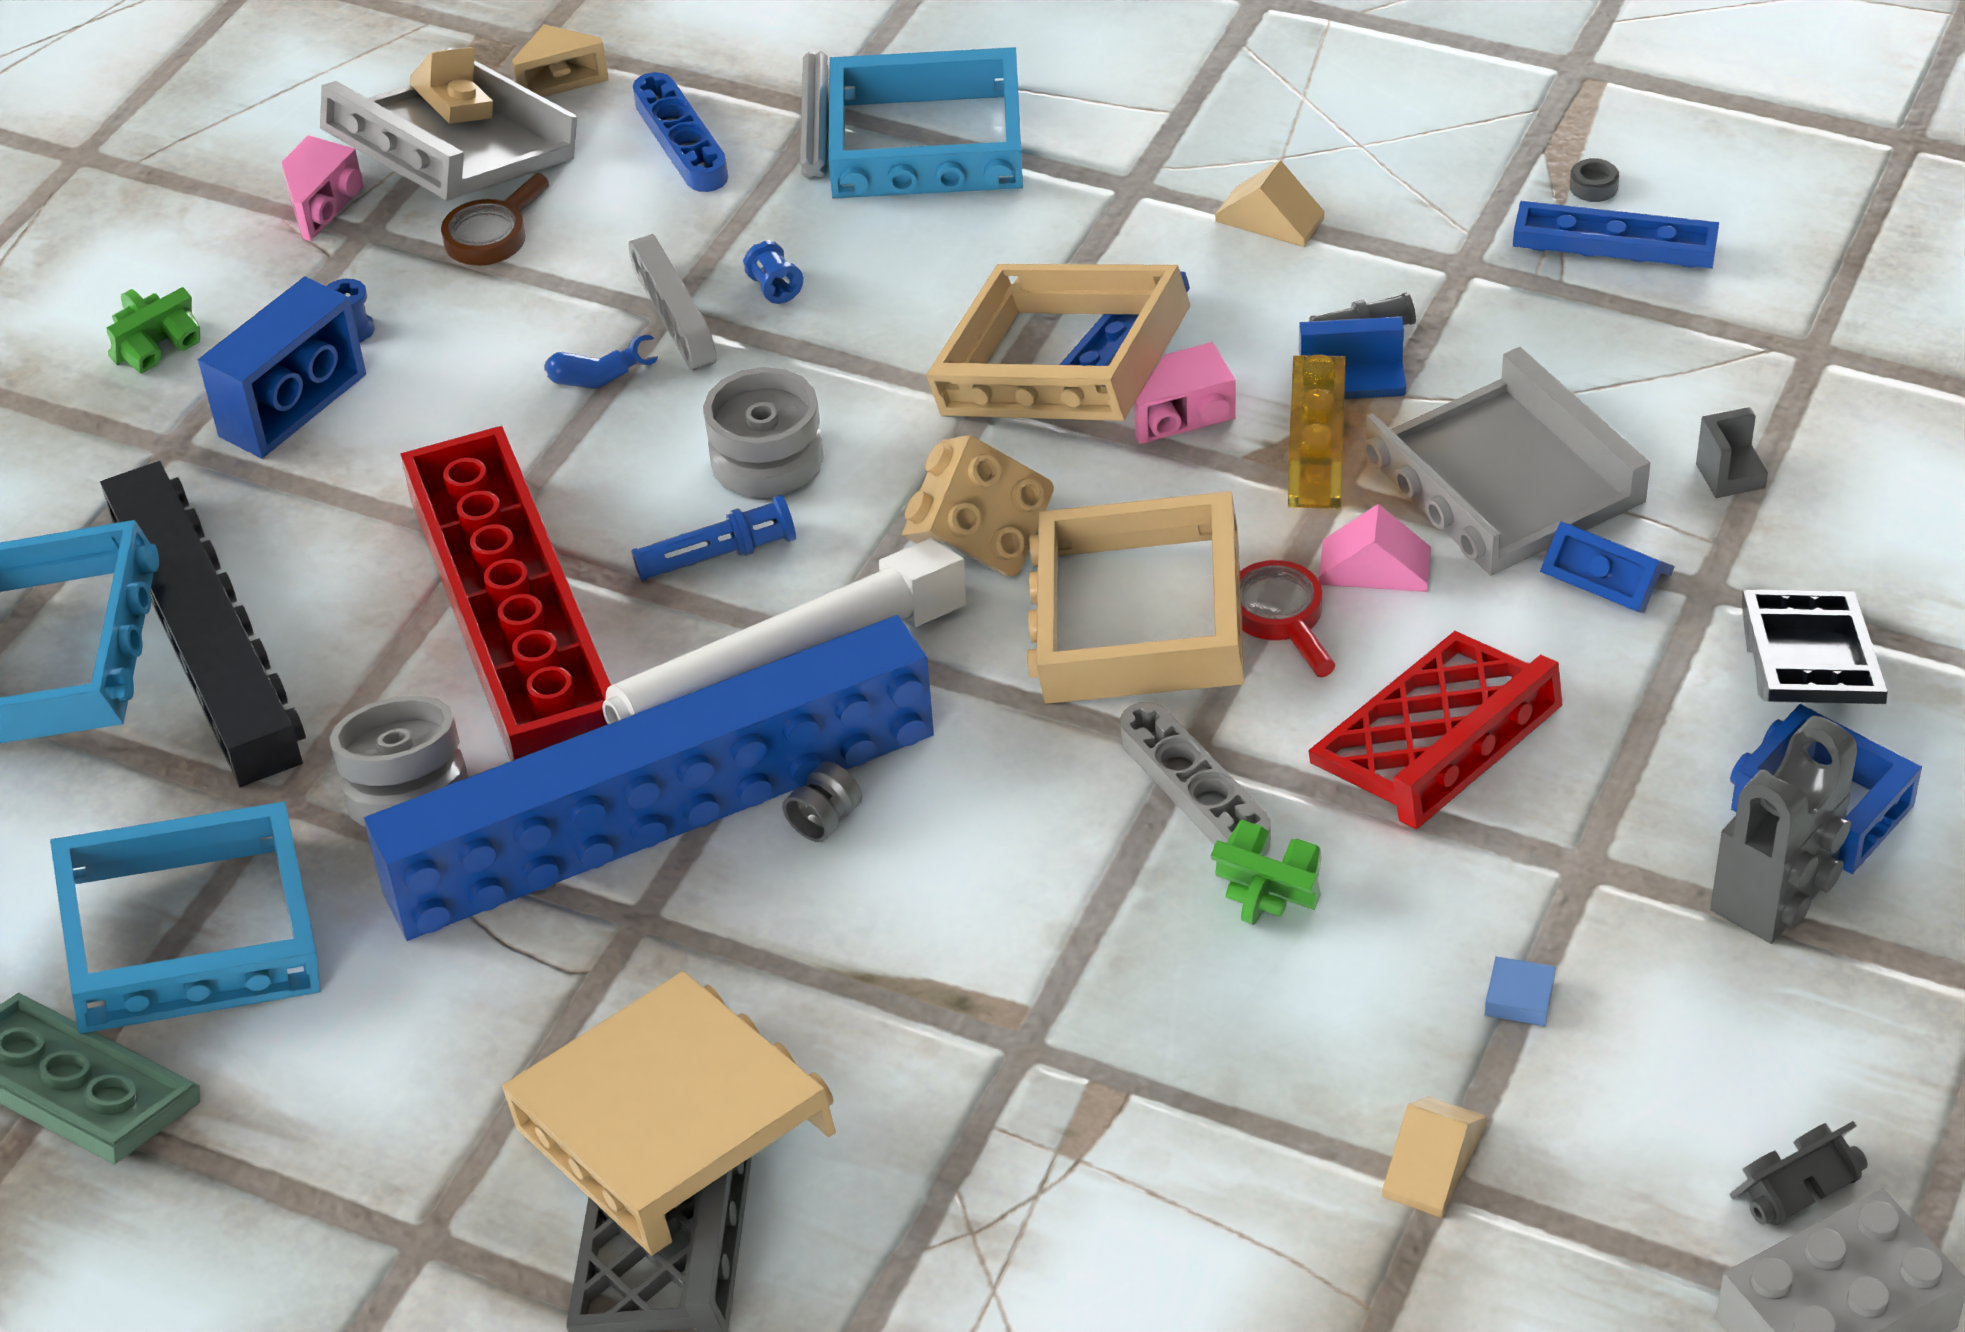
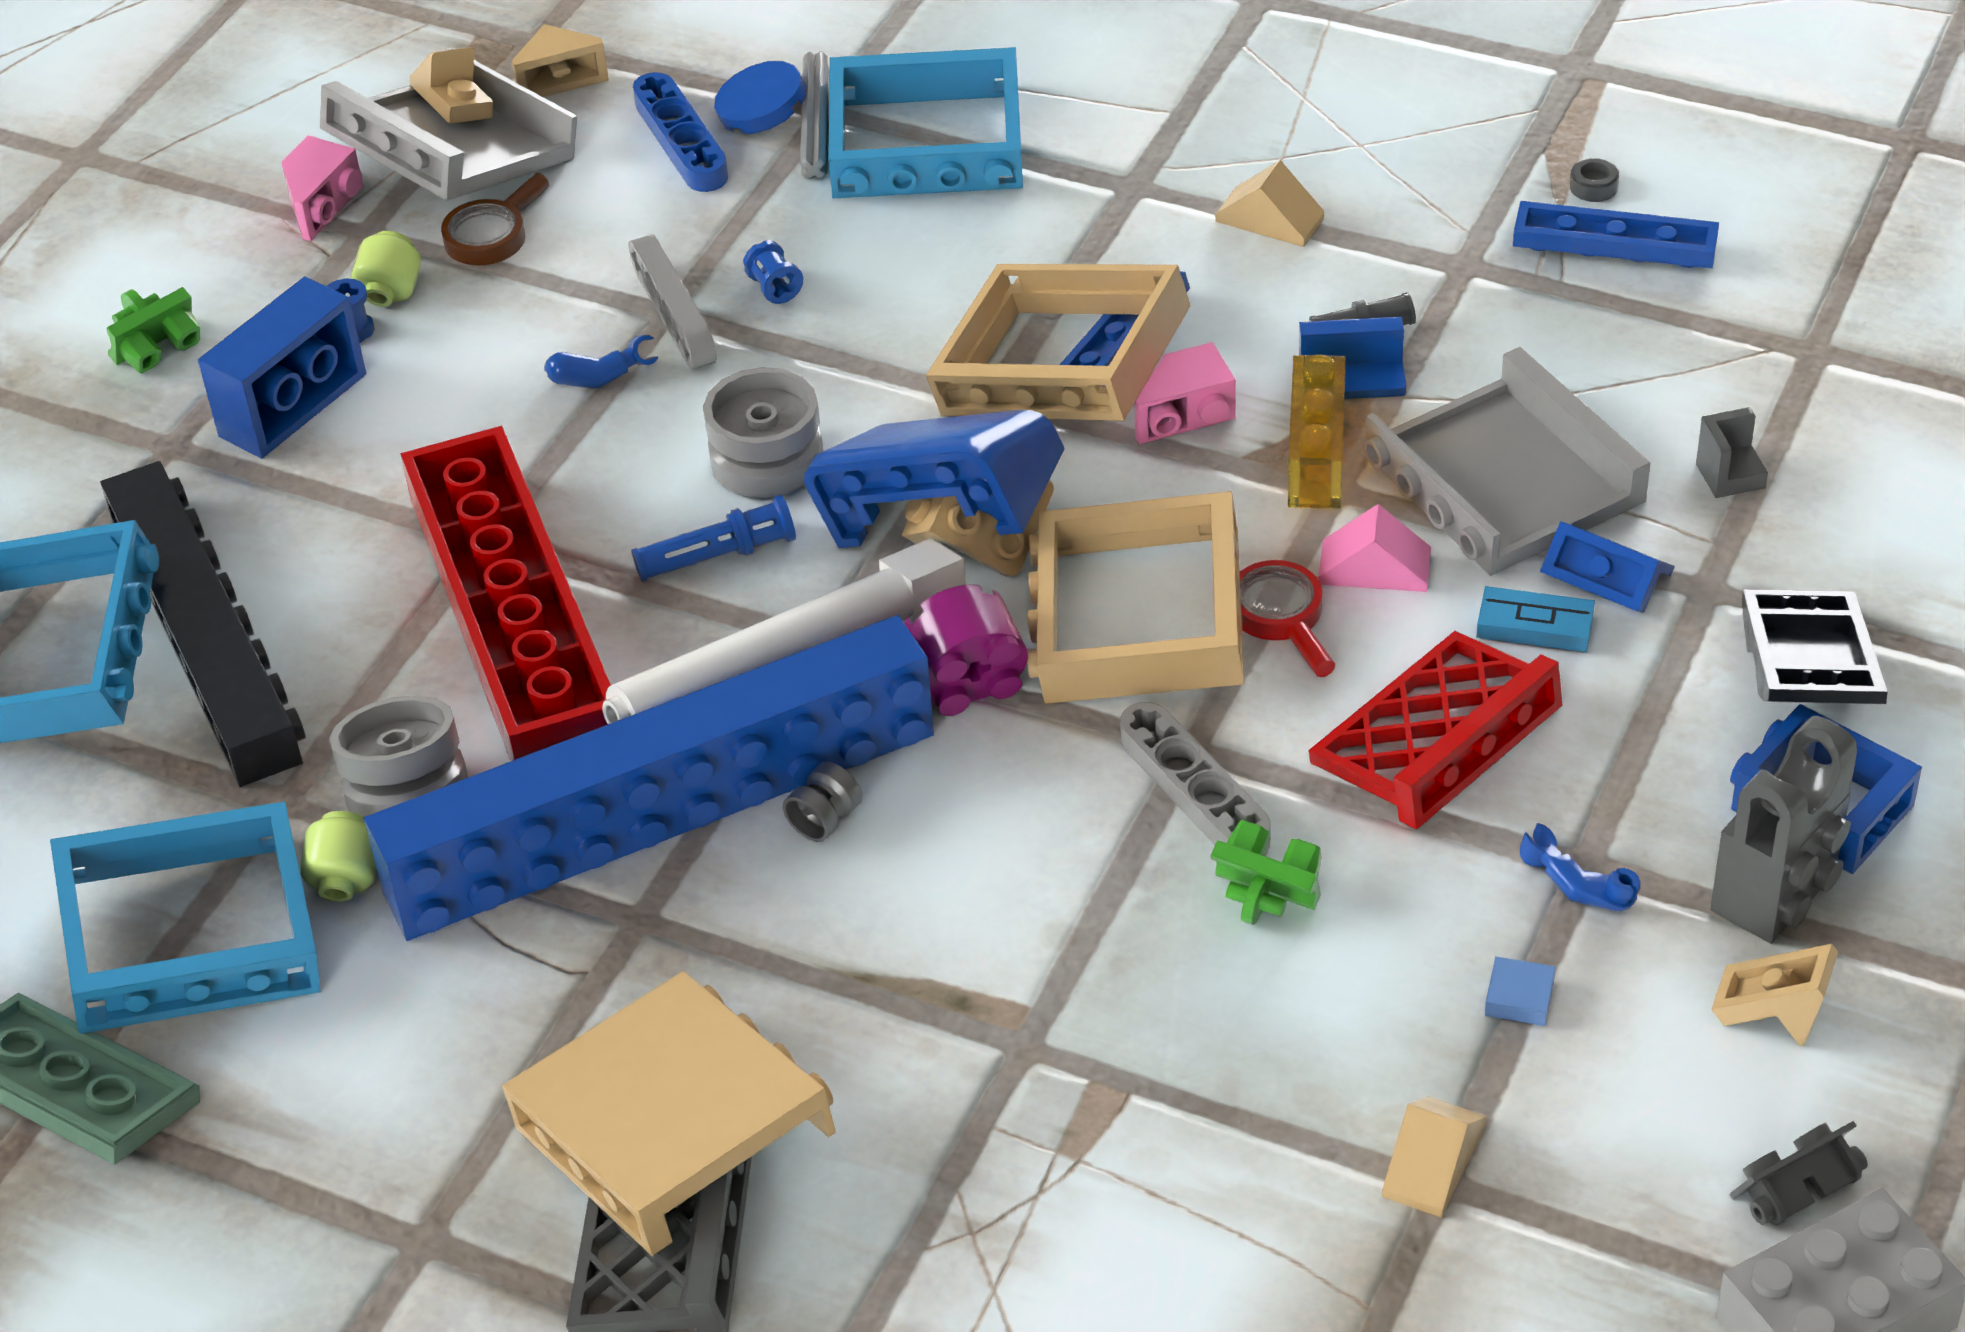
none -> yellowish green head [301,811,377,902]
none -> yellowish green head [351,231,421,307]
none -> blue tile [714,61,806,134]
none -> blue windscreen [804,410,1065,548]
none -> magenta brick [904,584,1028,716]
none -> dark azure tile [1476,586,1595,652]
none -> blue arm [1520,823,1641,911]
none -> tan slope [1711,944,1838,1046]

